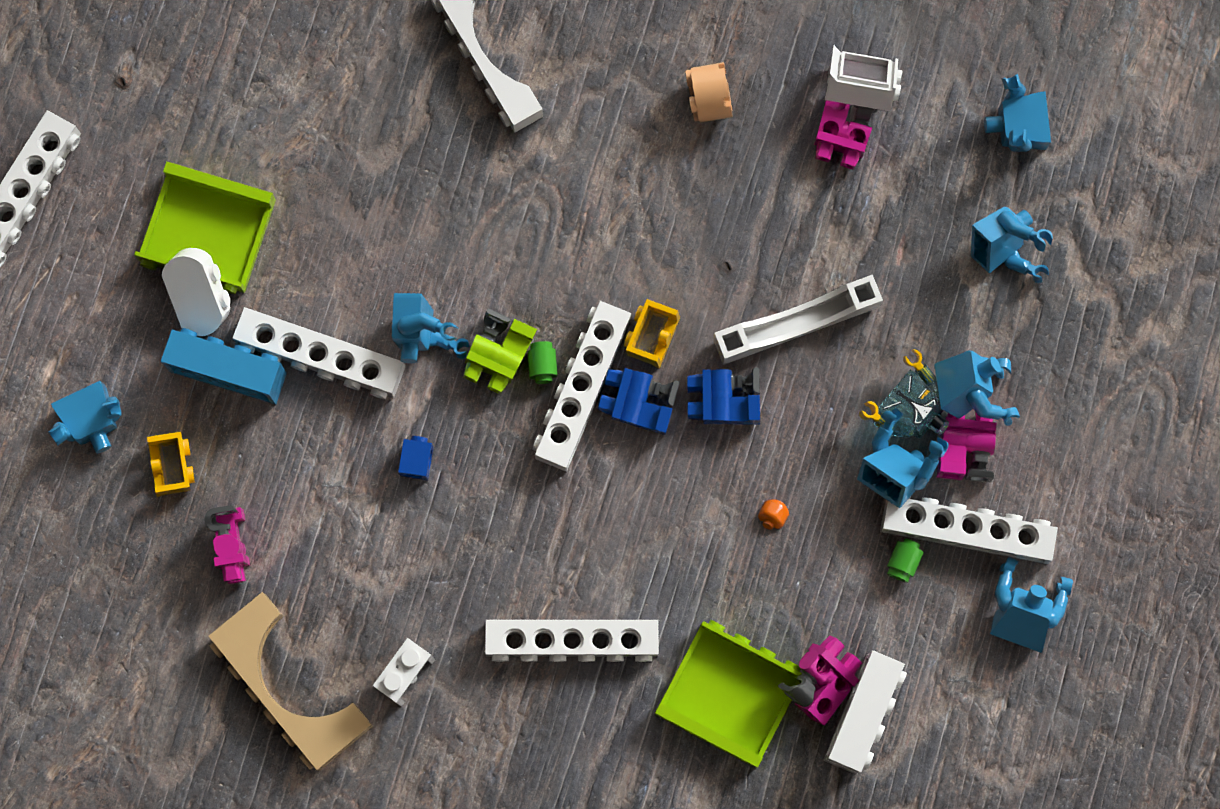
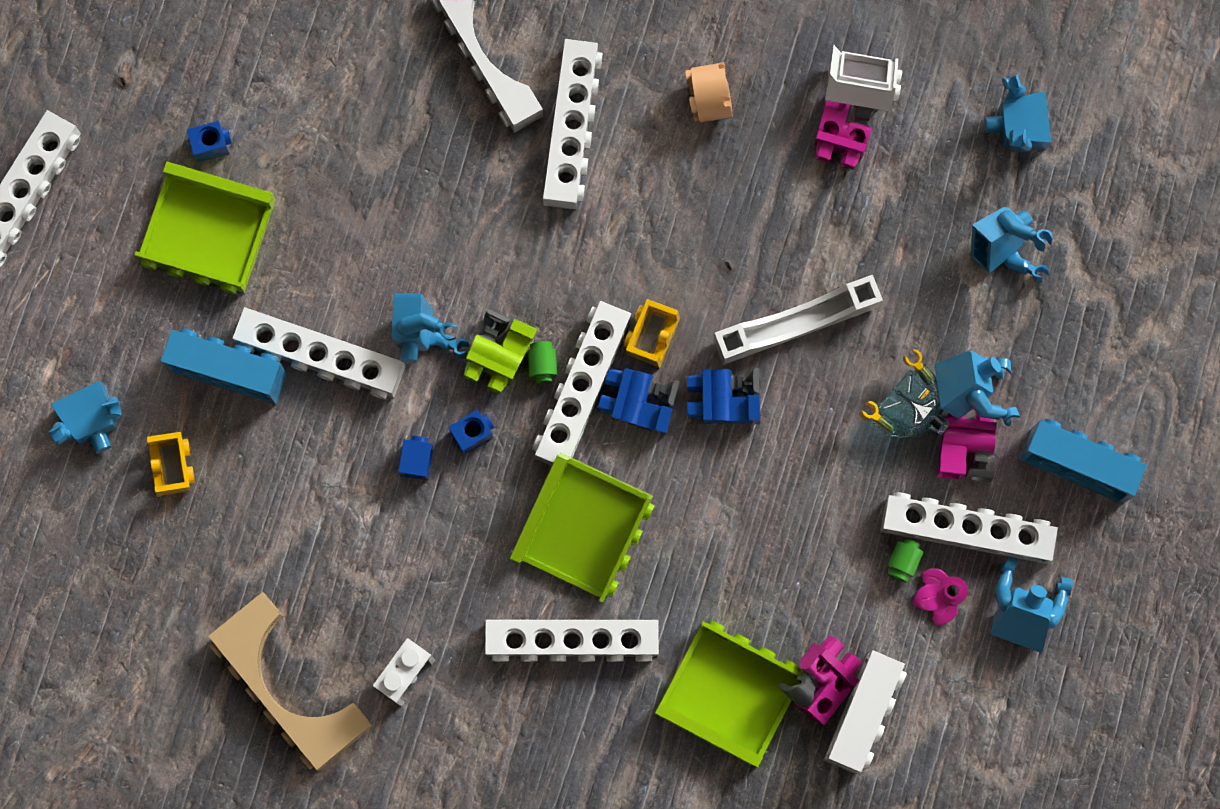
white brick [162,248,230,336] -> none
dark pink hips [204,505,250,584] -> none
orange piece [758,499,789,530] -> none
dark azure torso [857,408,949,508] -> none
none -> blue brick [186,121,232,163]
none -> blue brick [448,410,495,455]
none -> lime panel [510,453,655,602]
none -> white brick [543,39,603,210]
none -> dark pink plate [912,568,968,626]
none -> dark azure brick [1018,419,1147,504]

